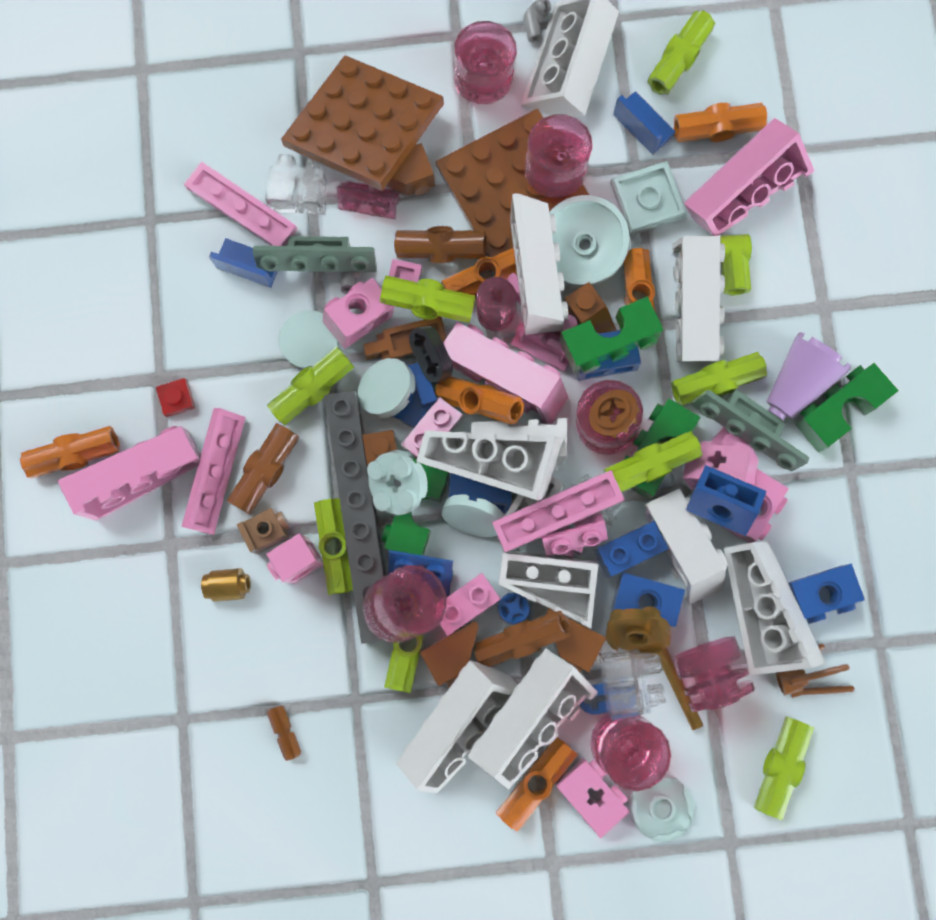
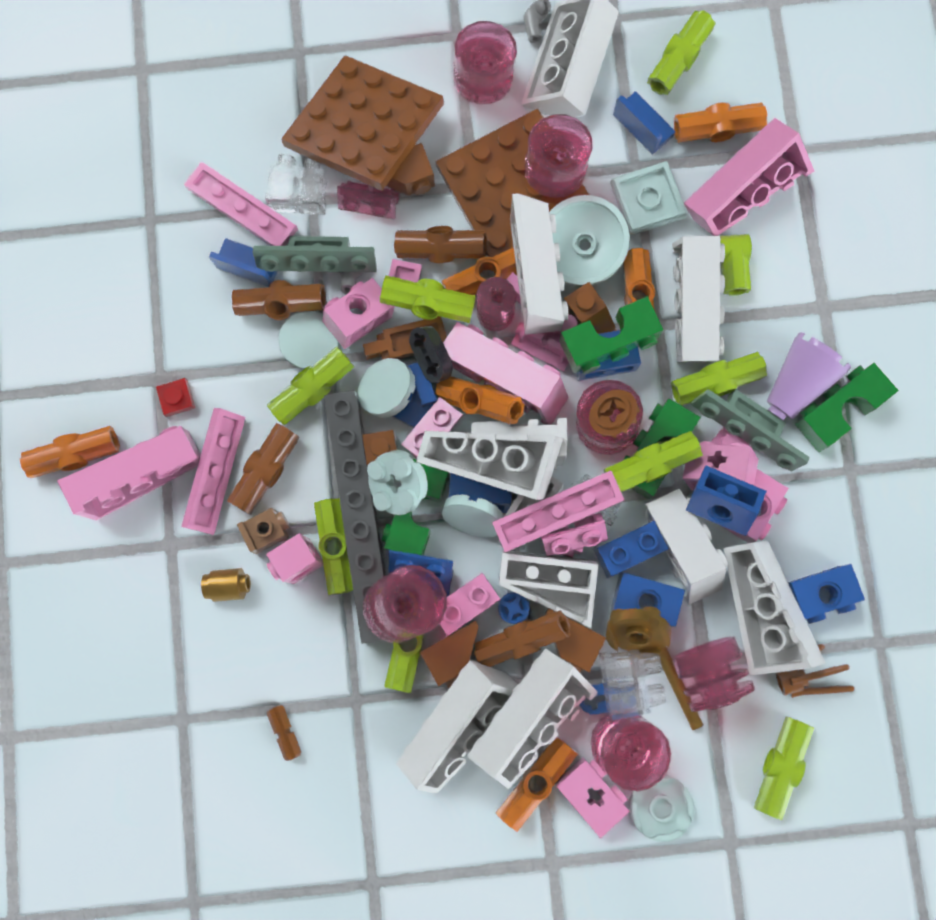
none -> dark orange piece [231,280,327,320]

